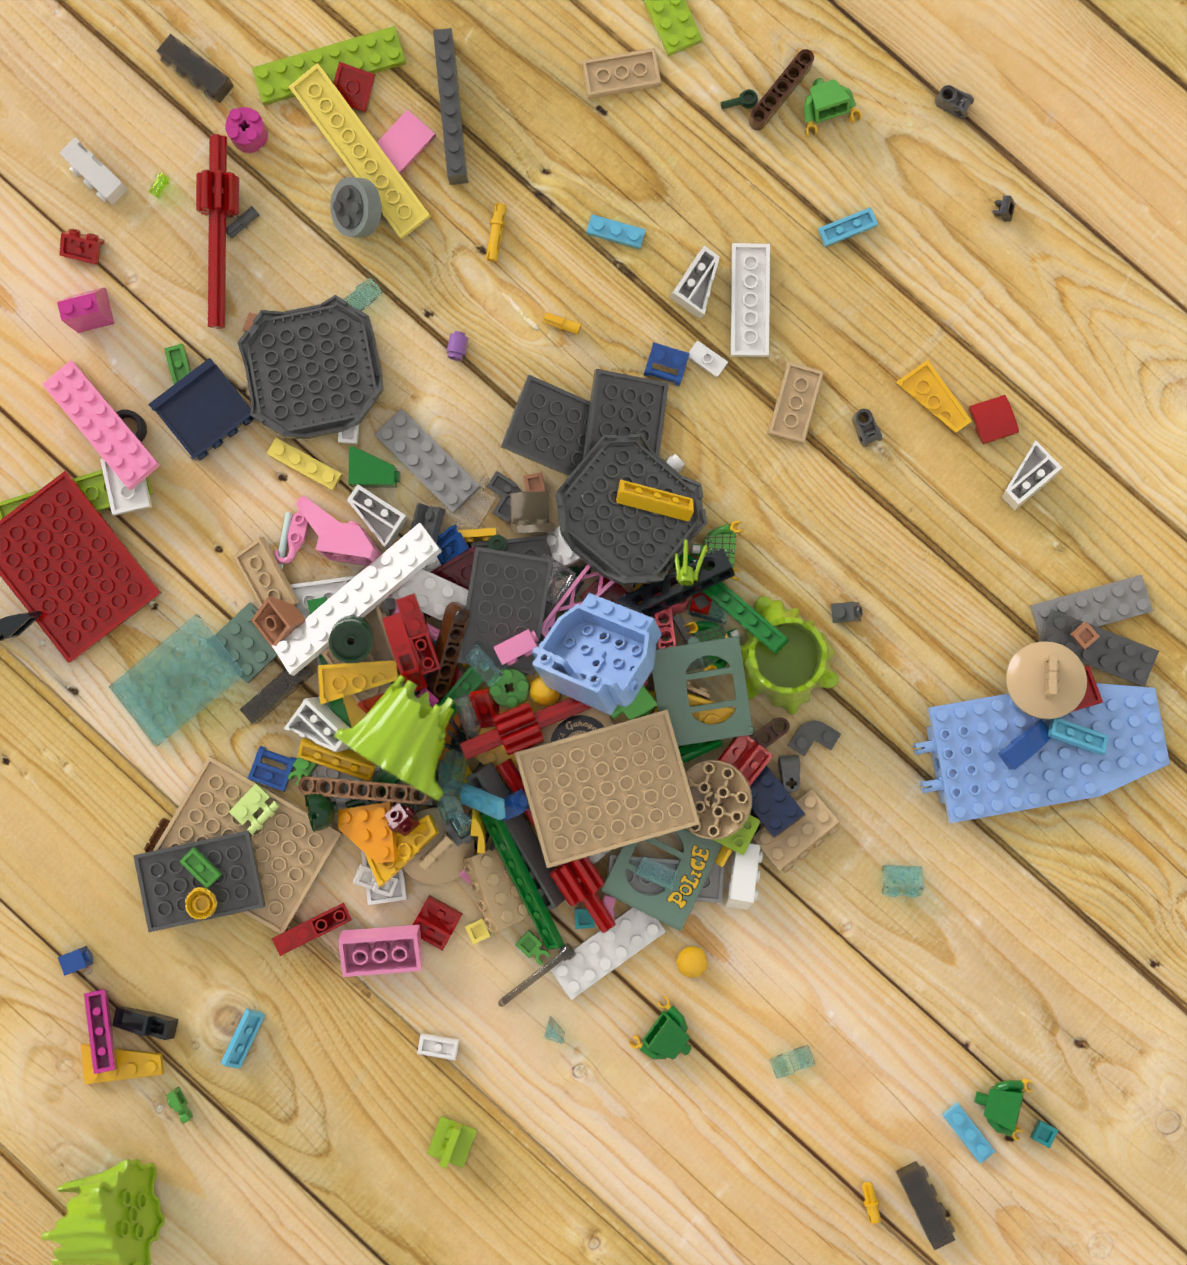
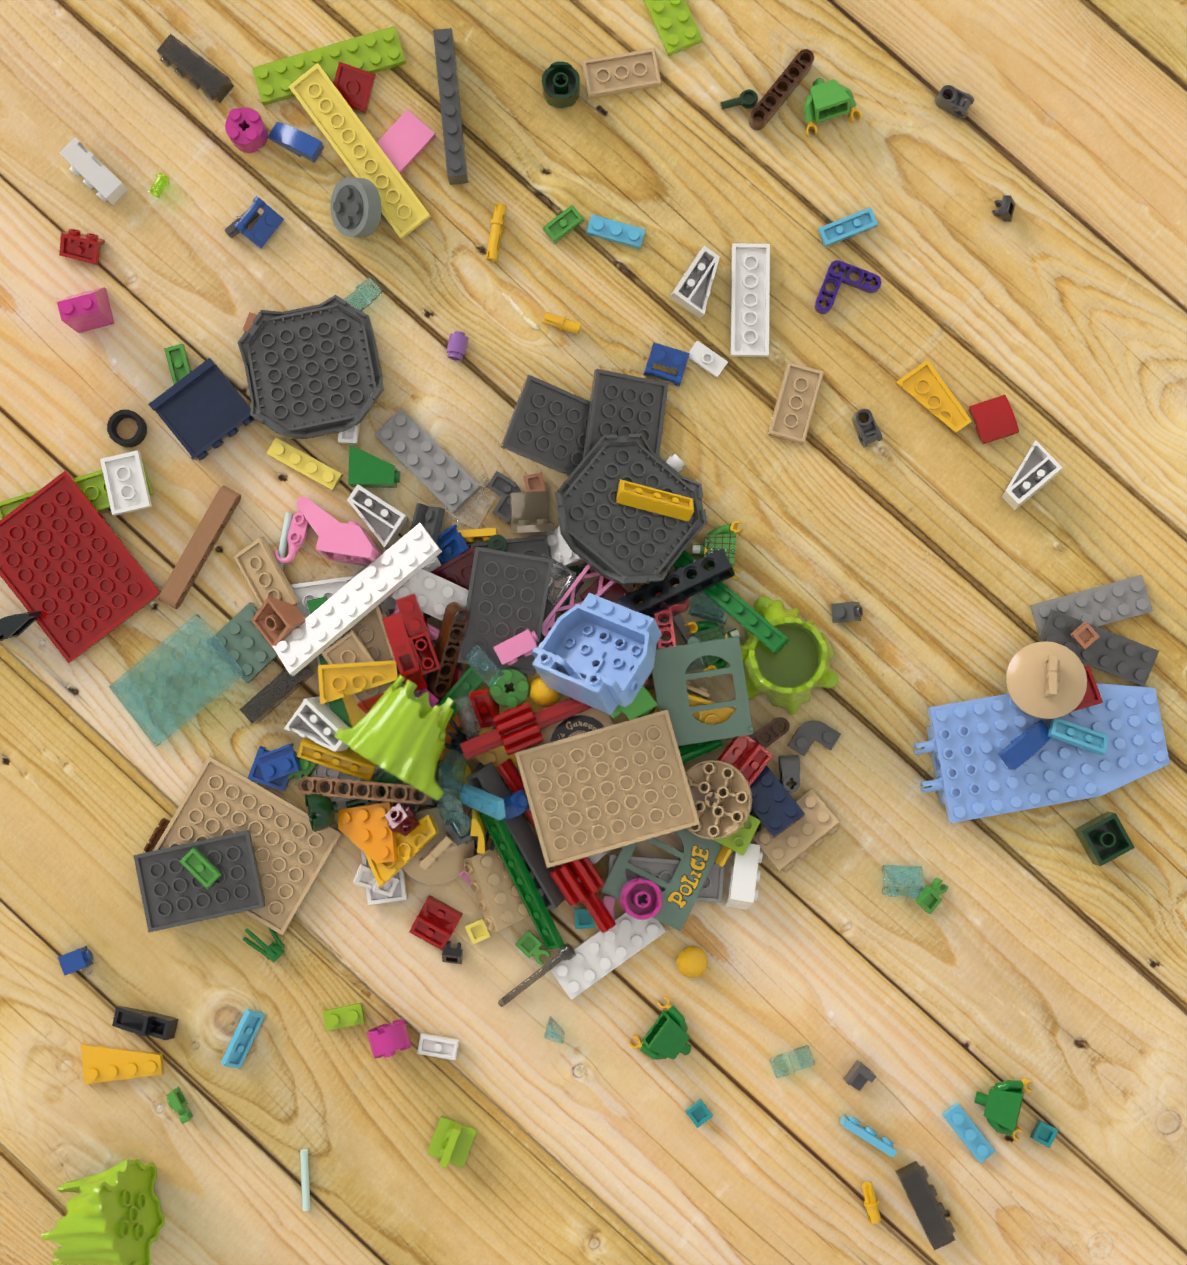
bright pink plate [42,360,160,490] -> none
dark pink brick [84,989,118,1074] -> none
yellow hair [185,887,217,919] -> none
red axle [196,134,239,329] -> none
yellowish green plate [229,783,280,834] -> none
red slope [272,903,352,956] -> none
dark green wheel [328,615,374,663] -> none
bright pink brick [338,925,424,977] -> none
clear light blue plate [635,856,679,890] -> none
lime plant [674,539,708,586] -> none
red tile [689,593,712,615] -> none
none -> medium nougat beam [158,486,241,609]
none -> blue plate [234,196,284,249]
none -> green plant [243,927,285,963]
none -> blue plate [256,743,302,783]
none -> blue slope [268,122,324,163]
none -> light aqua bar [300,1149,311,1211]
none -> lime plate [323,1003,366,1031]
none -> dark pink brick [366,1019,412,1059]
none -> black tile [442,941,463,964]
none -> dark green brick [542,61,580,108]
none -> bright green plate [543,205,584,244]
none -> dark pink brick [619,878,662,920]
none -> teal plate [685,1098,713,1128]
none -> dark purple beam [814,260,881,314]
none -> medium azure plate [839,1114,897,1158]
none -> dark grey panel [843,1060,877,1091]
none -> bright green plate [915,878,948,915]
none -> dark green brick [1074,812,1135,866]

